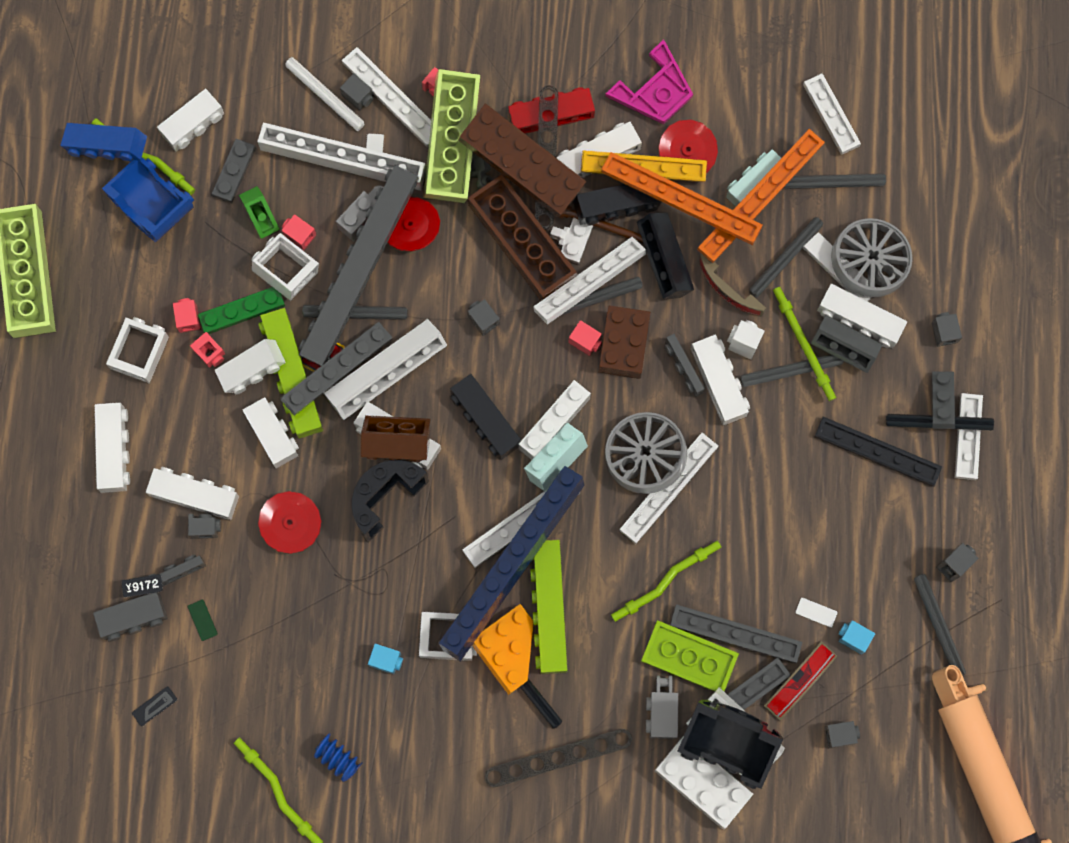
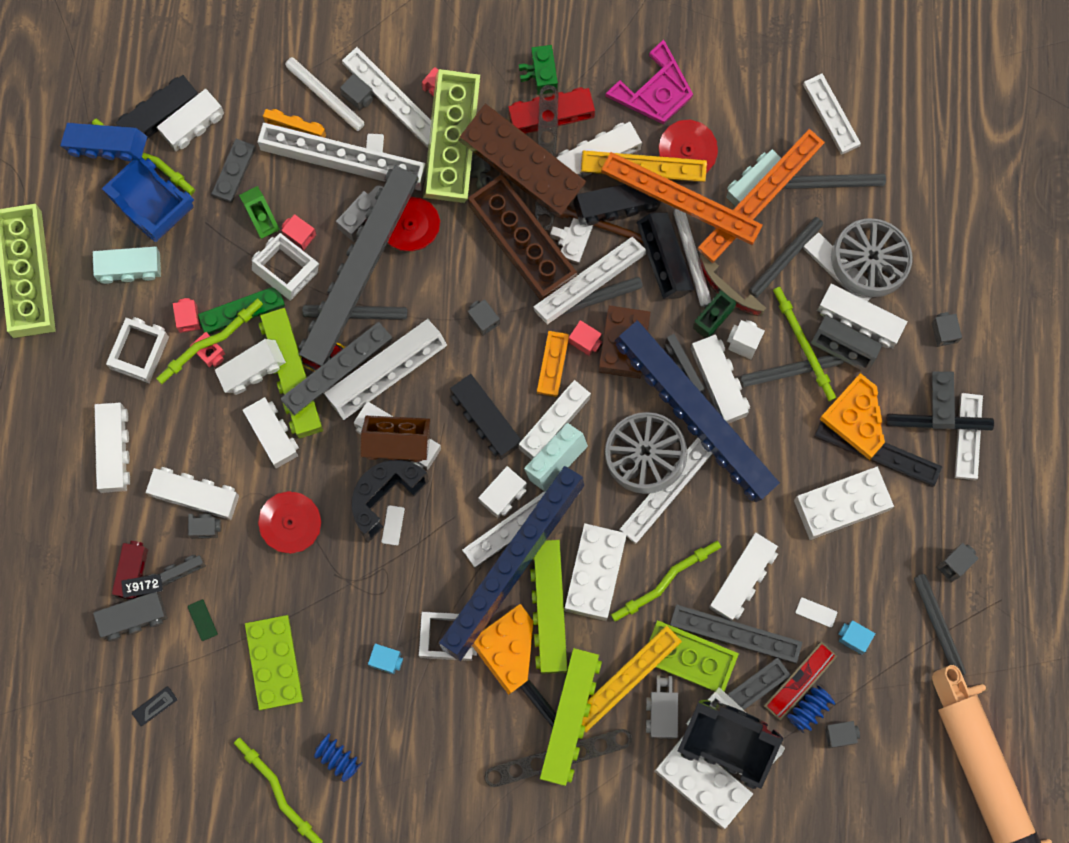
none -> light aqua brick [93,247,161,284]
none -> dark red brick [112,541,148,600]
none -> black brick [116,75,198,139]
none -> lime bar [156,298,263,385]
none -> lime plate [245,615,303,711]
none -> light orange plate [263,109,326,138]
none -> white sticker [382,505,405,545]
none -> white brick [478,466,527,518]
none -> green brick [519,45,558,95]
none -> light orange plate [537,331,569,397]
none -> lime brick [540,648,602,786]
none -> white brick [564,523,627,621]
none -> yellow tile [582,626,682,732]
none -> dark blue brick [614,320,780,503]
none -> white axle [673,209,711,307]
none -> dark green brick [693,291,736,338]
none -> white brick [709,533,778,621]
none -> blue piece [787,685,836,733]
none -> white brick [794,466,894,540]
none -> light orange plate [820,373,885,460]

